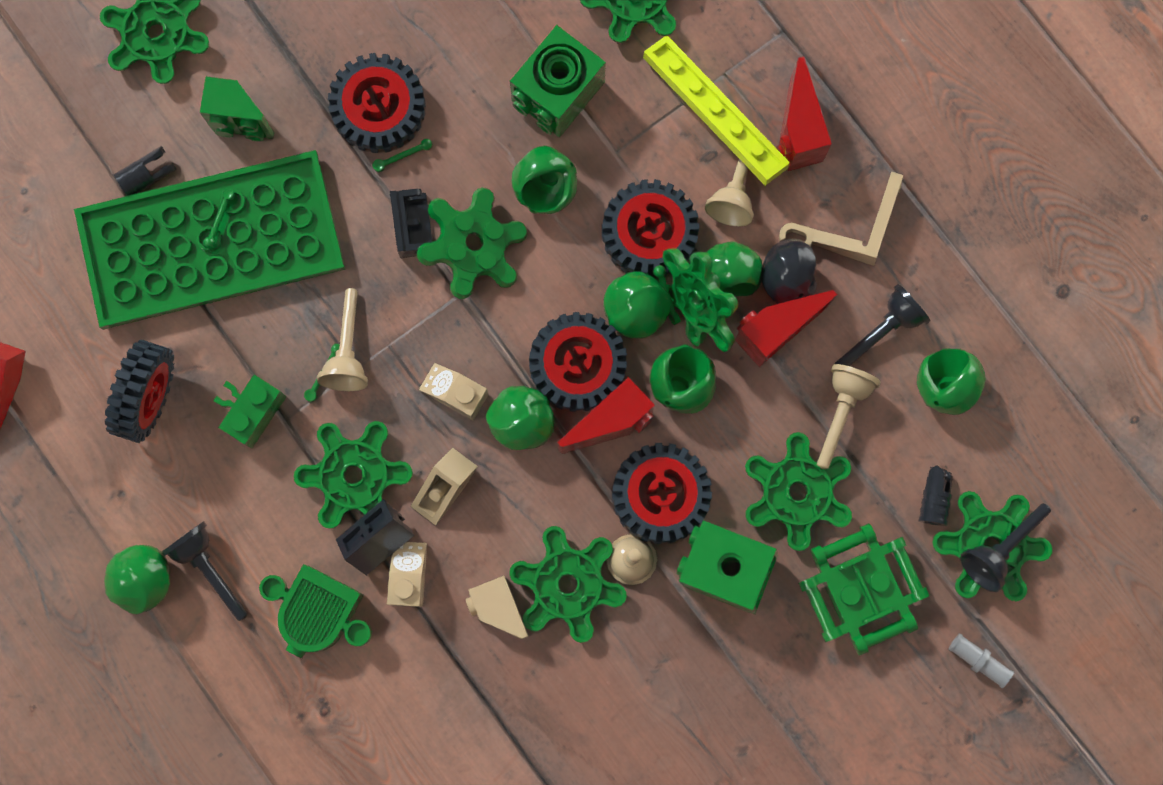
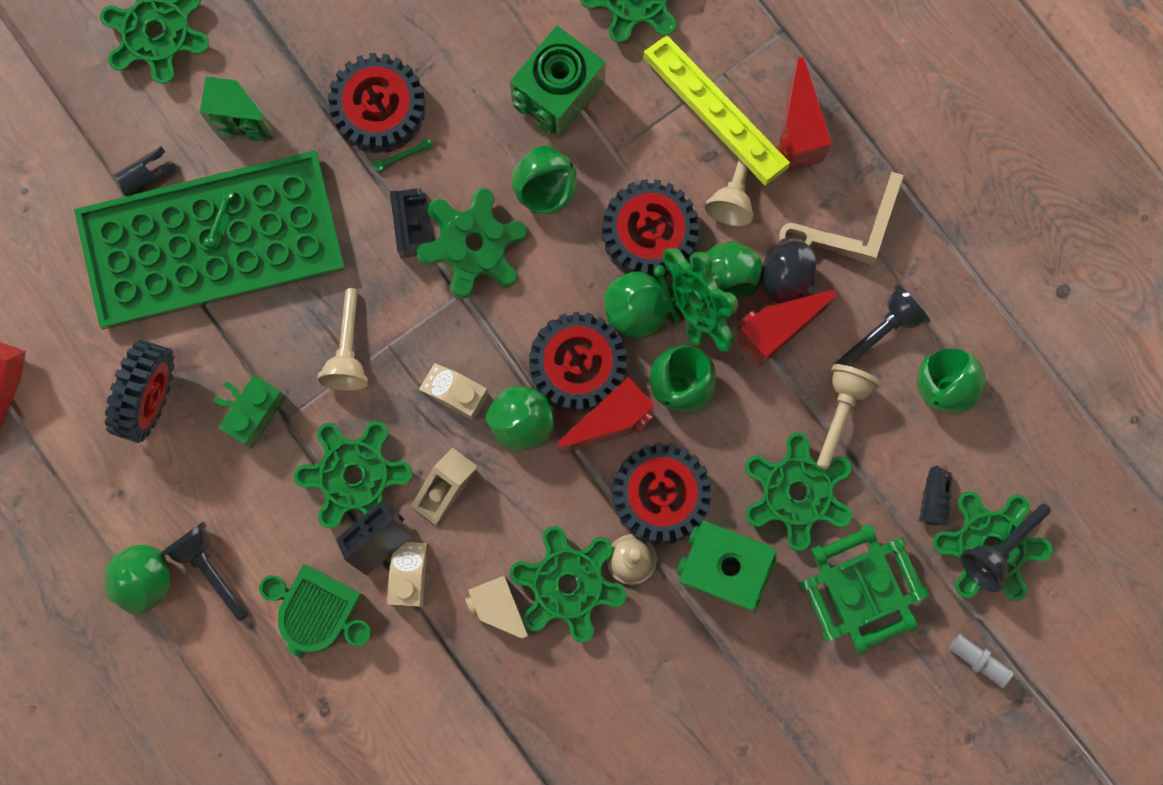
green hinge [304,343,340,402] -> none

